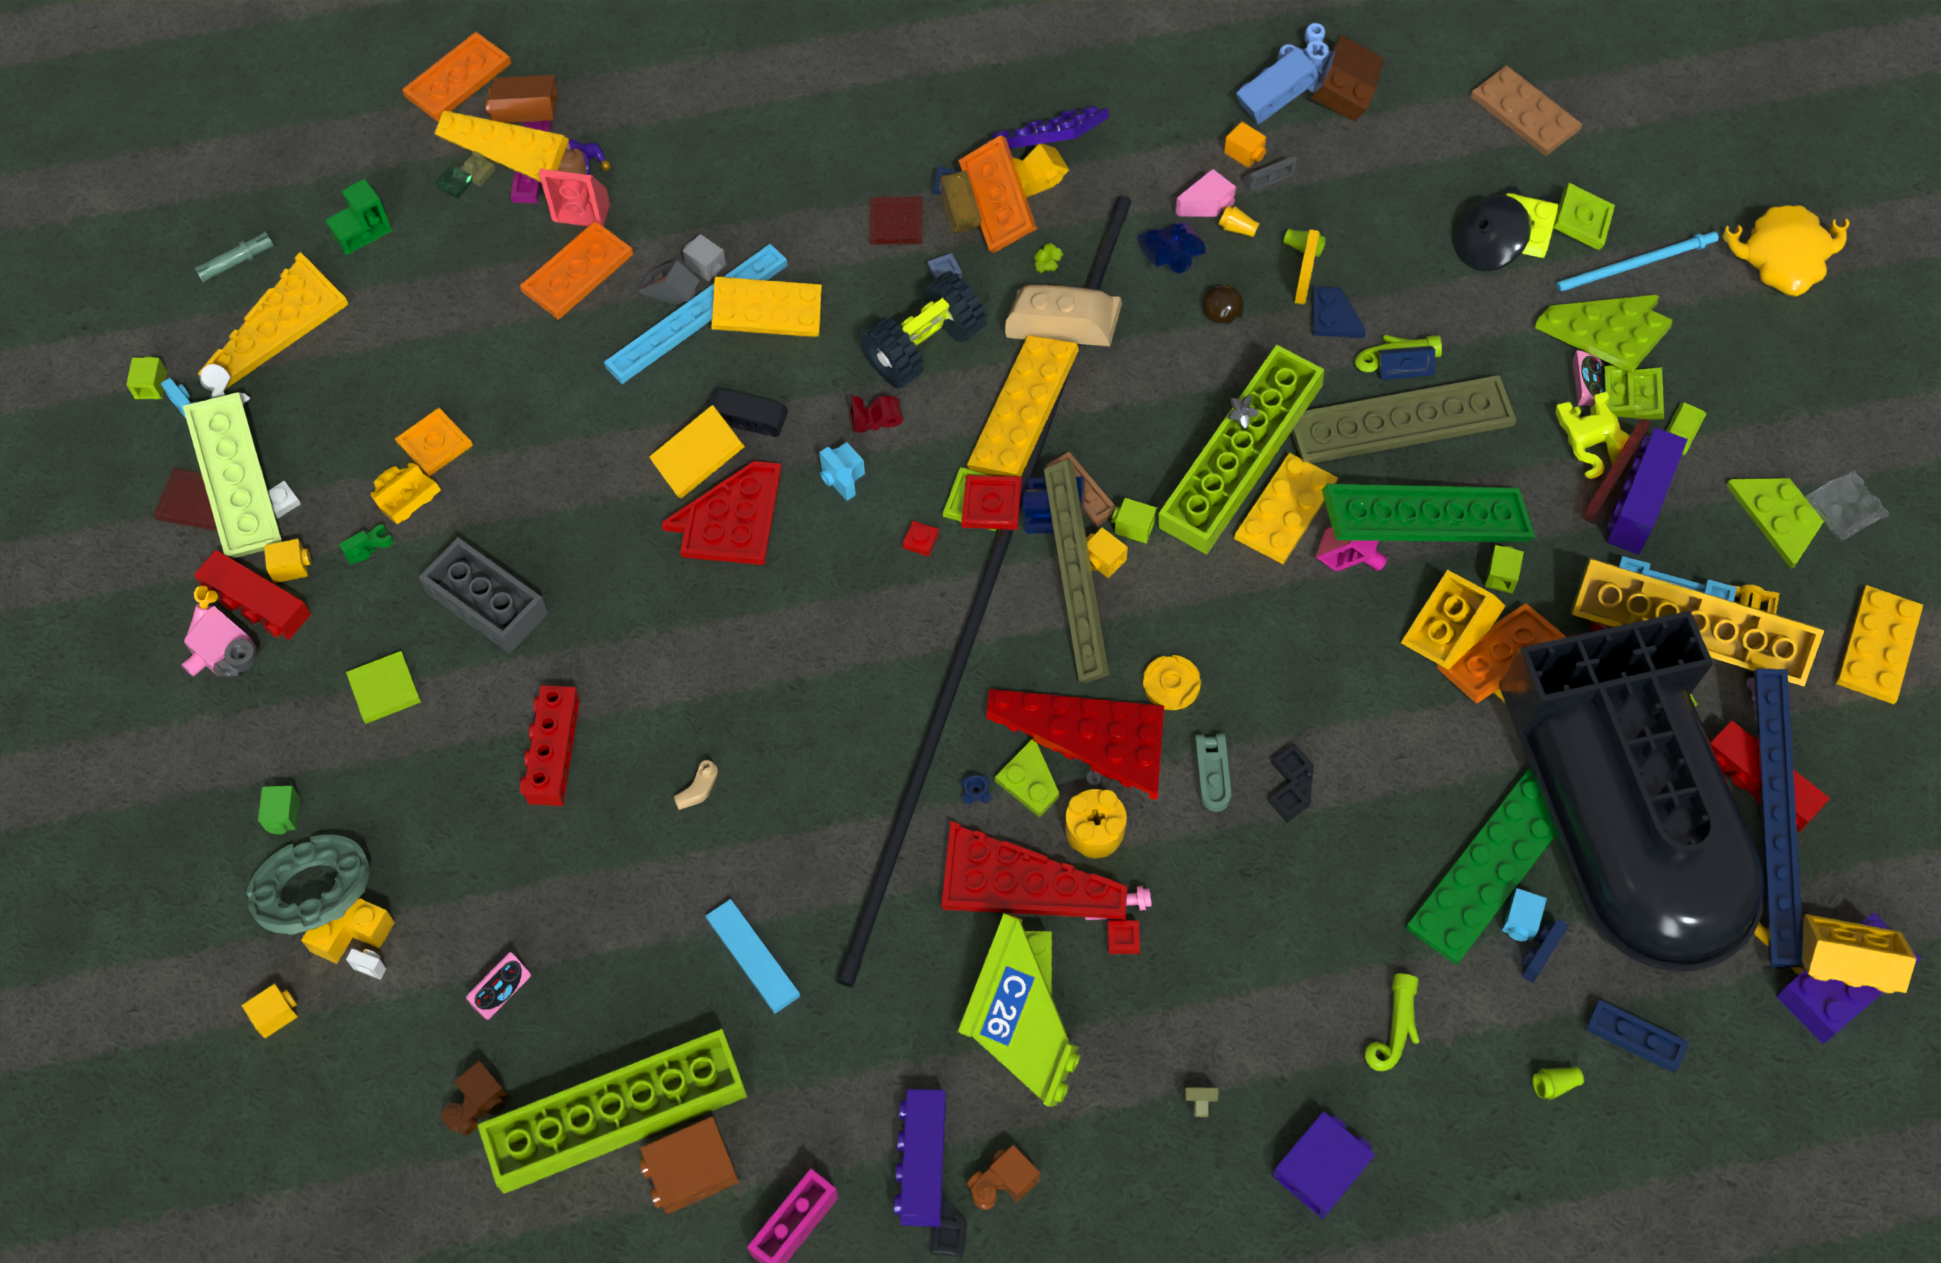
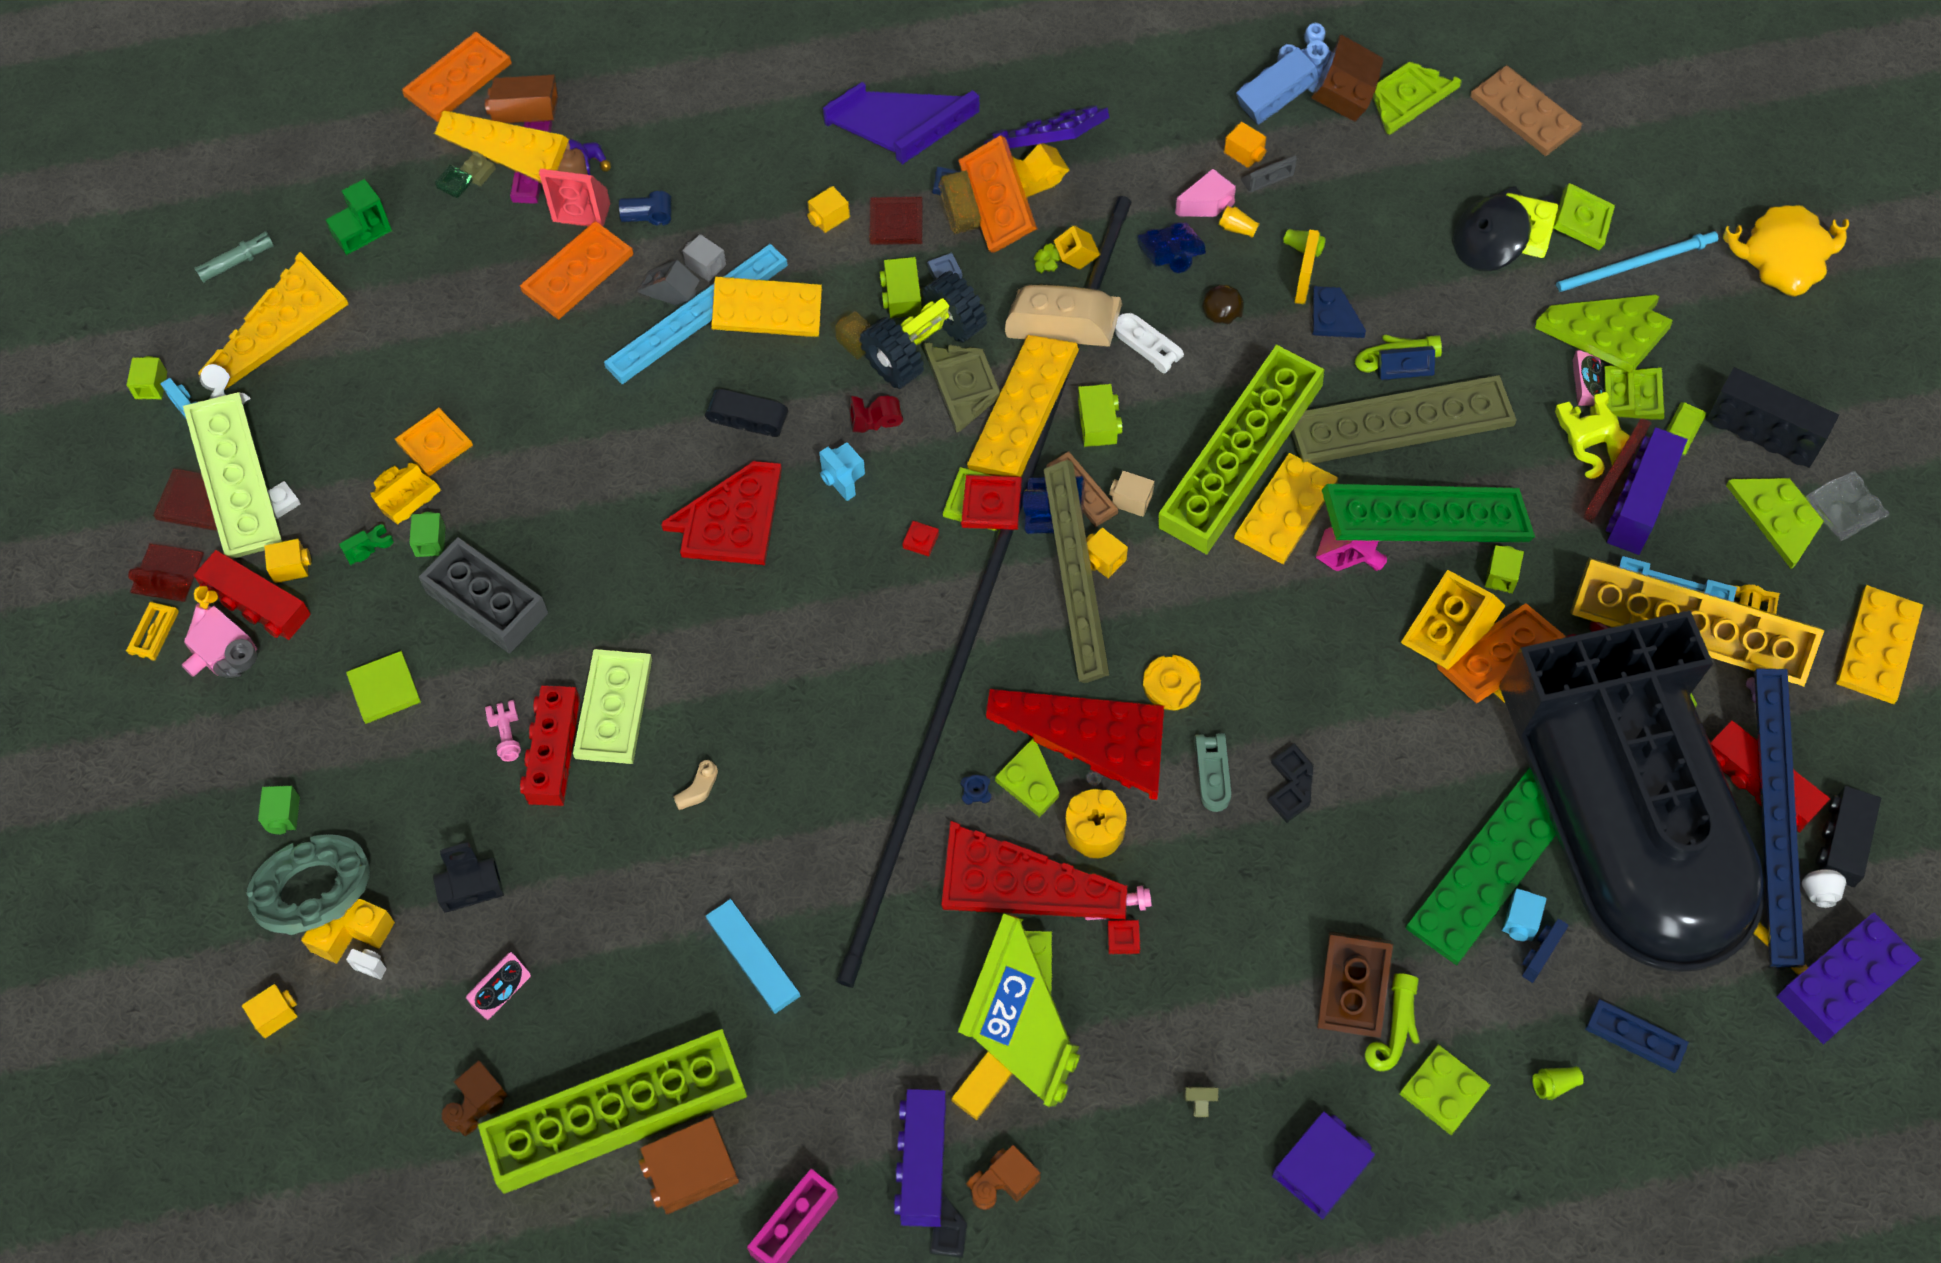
yellow tile [649,405,745,499] -> none
lime brick [1112,498,1157,544] -> none
flat silver plant [1228,395,1259,429] -> none
yellow slope [1802,914,1916,993] -> none
none -> yellow tile [126,602,179,661]
none -> clear red hinge [128,544,204,602]
none -> bright green brick [409,512,446,557]
none -> black piece [433,843,504,913]
none -> bright pink hinge [485,700,521,762]
none -> yellowish green plate [573,649,652,764]
none -> dark blue piece [619,191,672,225]
none -> yellow brick [807,186,850,233]
none -> dark purple piece [823,82,980,164]
none -> clear yellow brick [835,311,871,360]
none -> lime brick [880,257,921,318]
none -> olive wing [924,343,1000,433]
none -> yellow tile [951,1052,1013,1120]
none -> yellow brick [1053,225,1100,269]
none -> lime brick [1078,384,1122,447]
none -> tan brick [1109,471,1155,517]
none -> white plate [1115,313,1184,374]
none -> reddish brown slope [1318,931,1393,1038]
none -> lime wing [1373,62,1462,135]
none -> lime plate [1400,1045,1490,1135]
none -> black brick [1706,367,1839,468]
none -> white cone [1802,870,1846,908]
none -> black brick [1816,786,1881,888]

